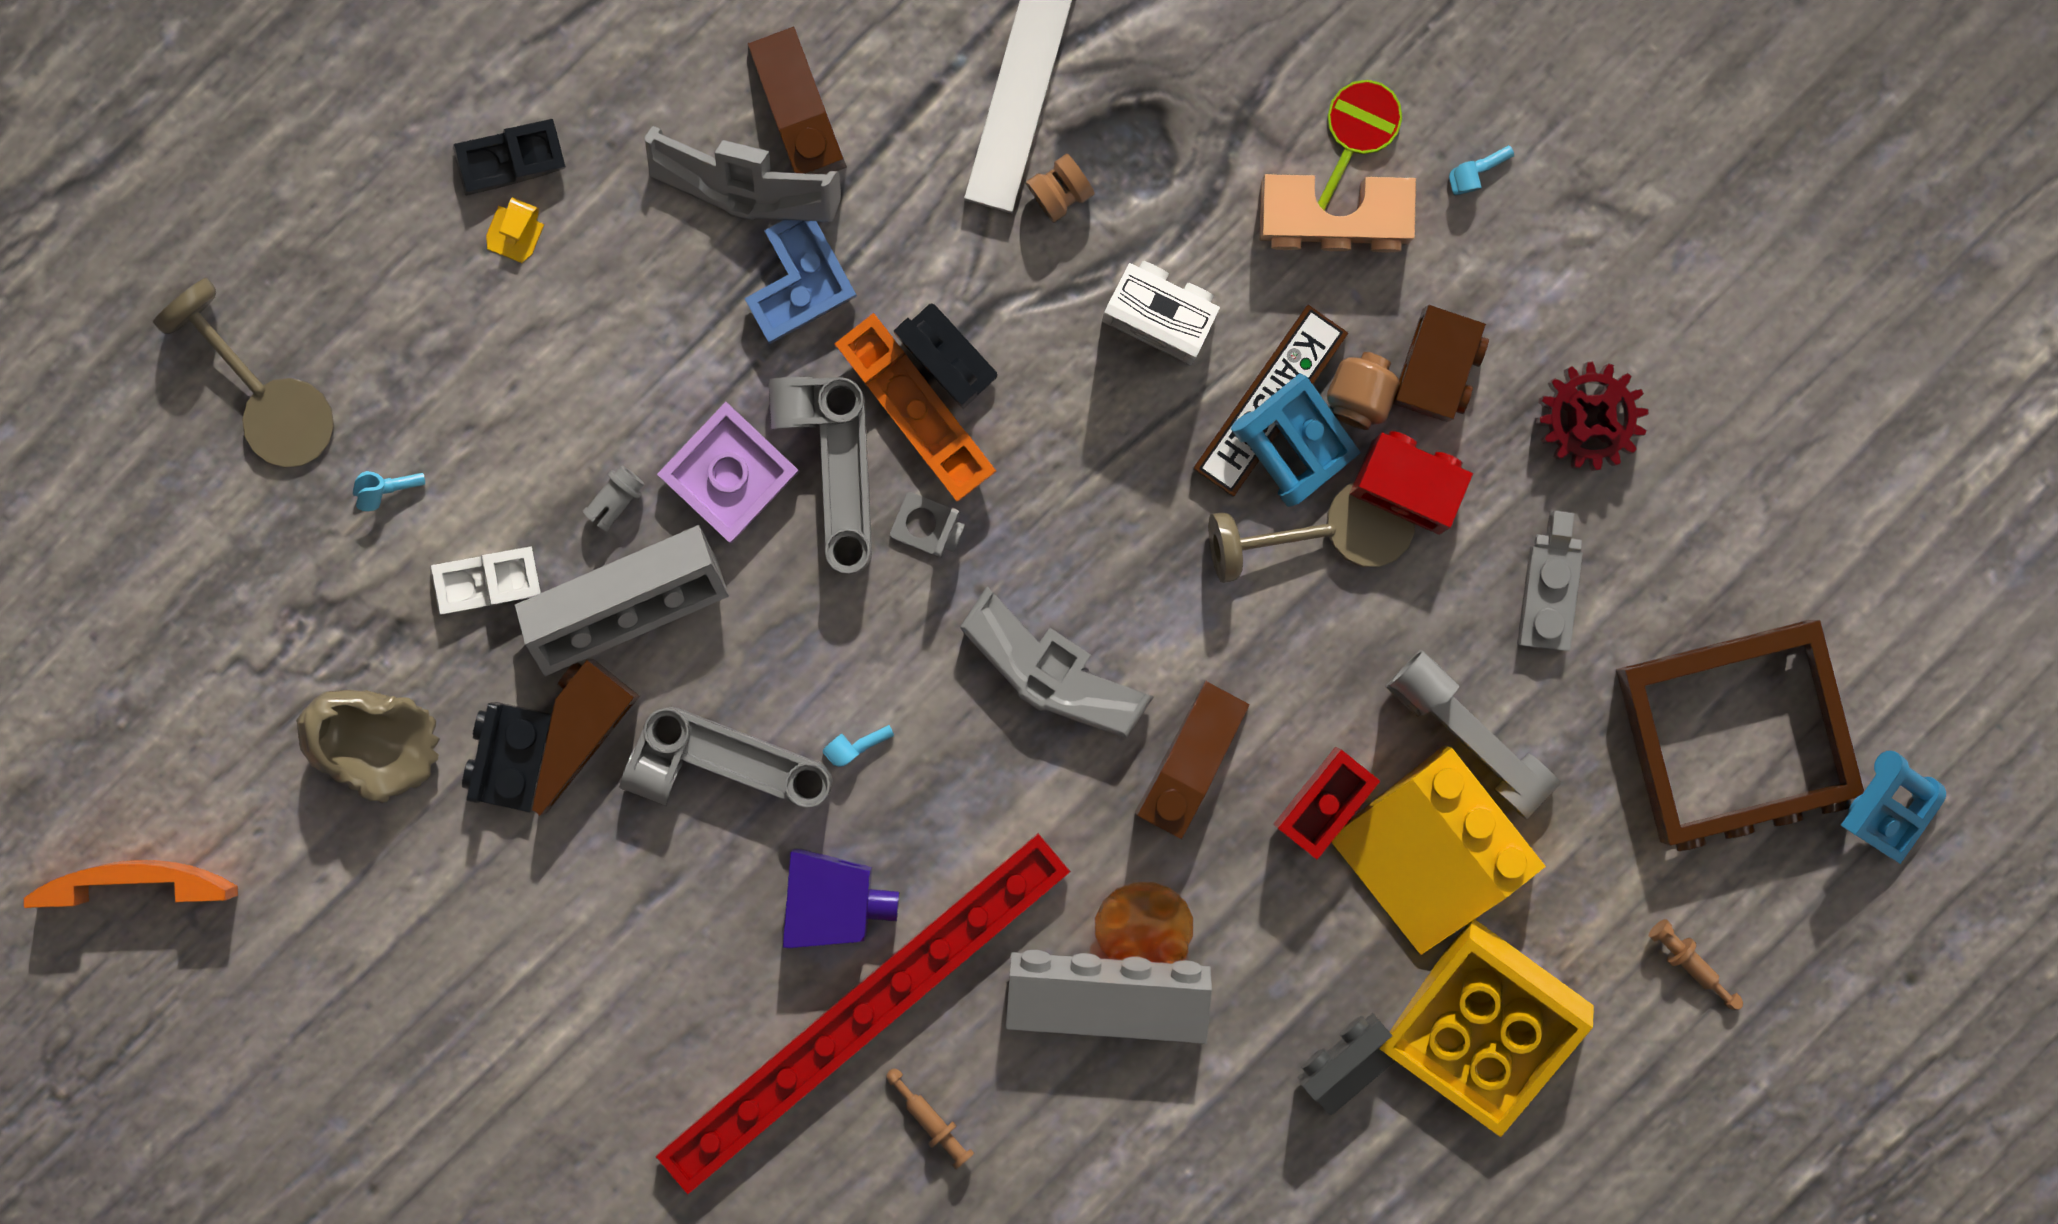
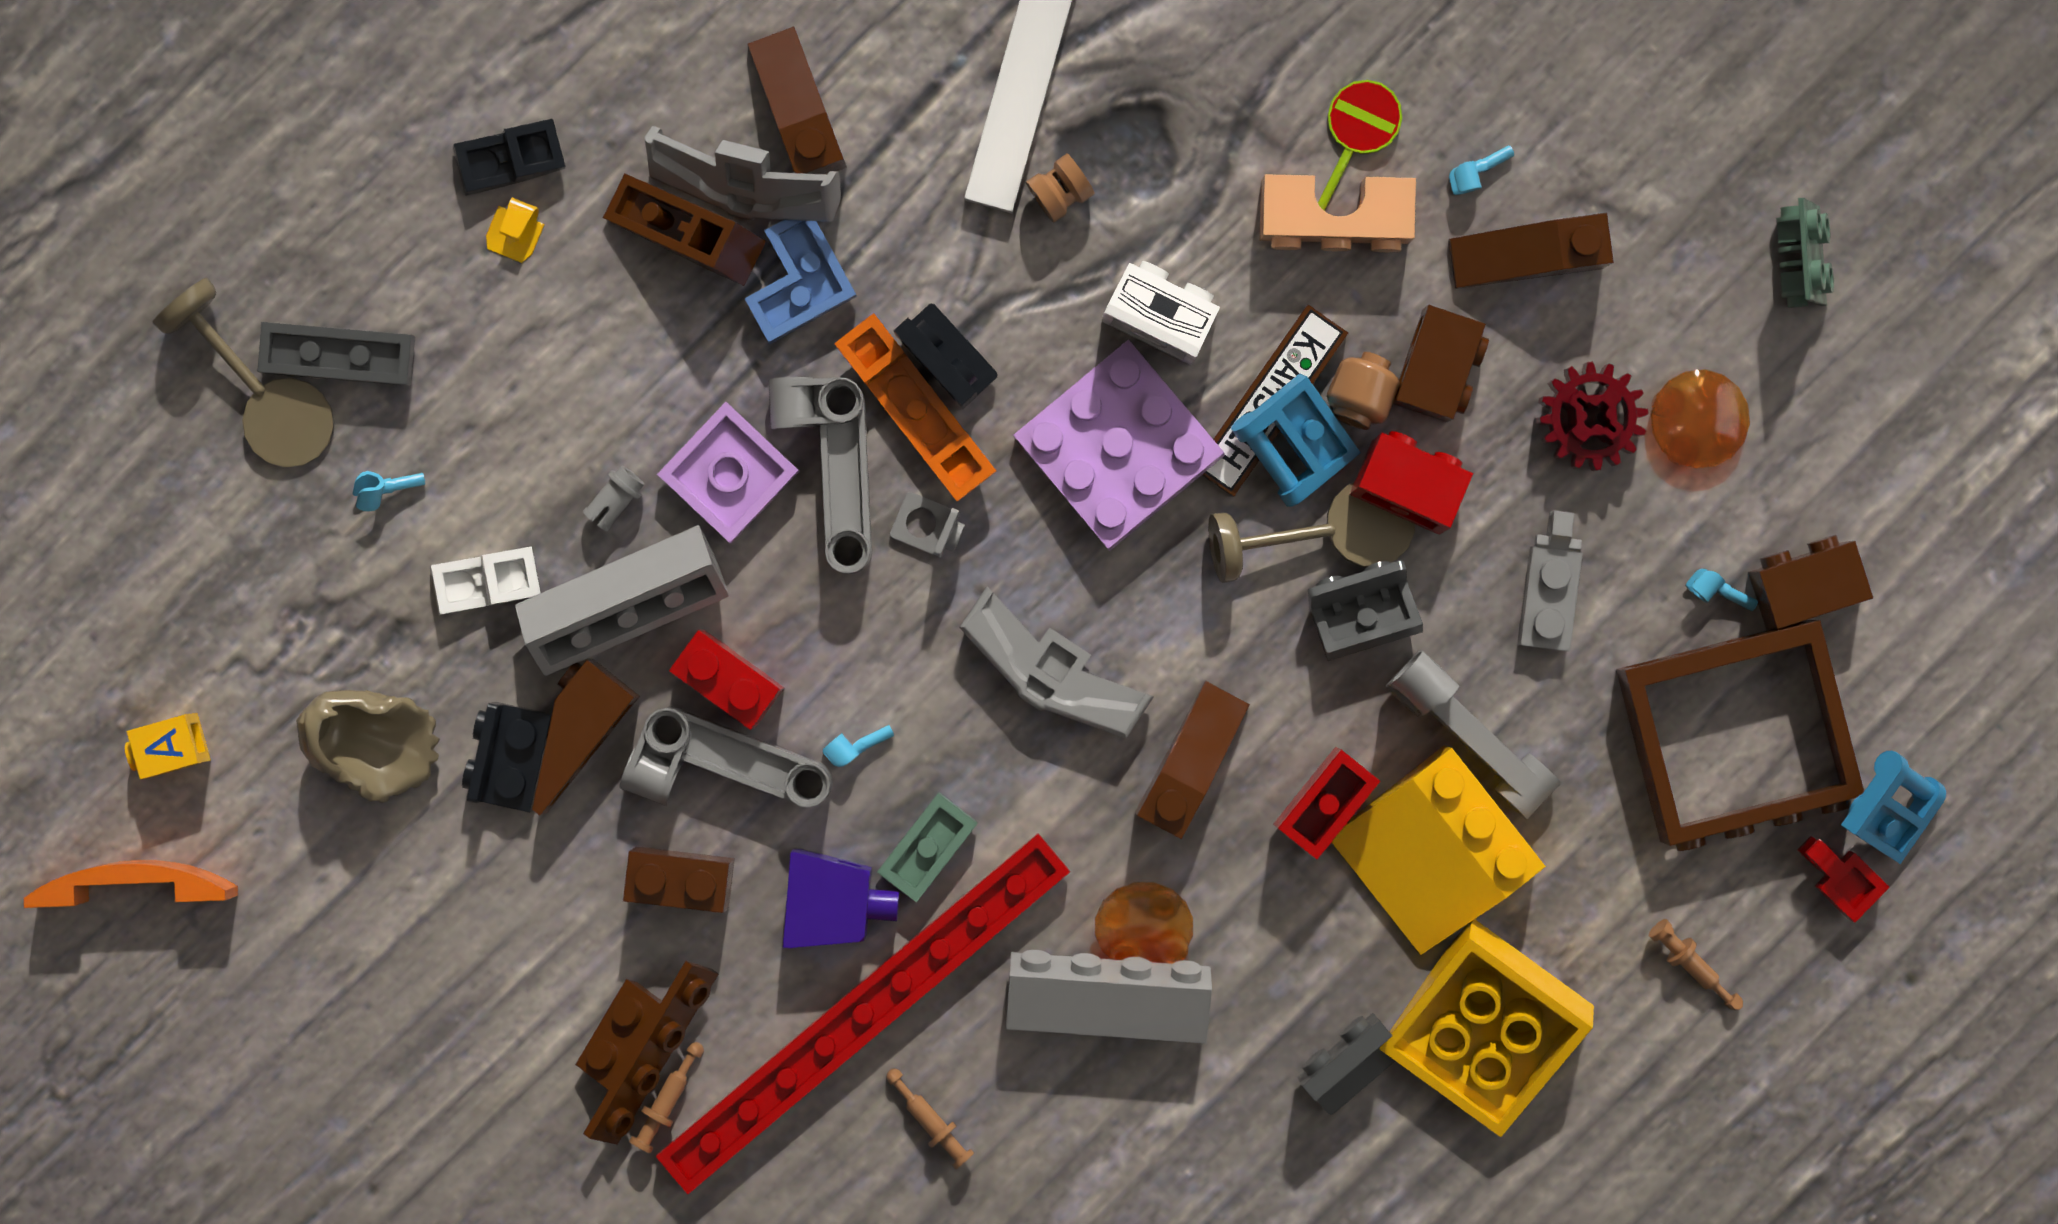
none -> yellow brick [125,713,211,779]
none -> dark grey plate [257,322,415,386]
none -> reddish brown bracket [575,961,719,1145]
none -> reddish brown slope [603,173,766,286]
none -> reddish brown brick [623,847,735,913]
none -> medium nougat piece [629,1042,704,1154]
none -> red brick [669,629,785,730]
none -> sand green plate [877,792,978,903]
none -> lavender plate [1013,339,1225,551]
none -> dark grey bracket [1308,560,1423,661]
none -> reddish brown slope [1449,213,1614,289]
none -> clear orange dish [1650,369,1750,469]
none -> medium azure hand [1685,569,1758,611]
none -> reddish brown brick [1748,535,1873,629]
none -> sand green hinge [1776,198,1834,308]
none -> red plate [1797,836,1890,923]

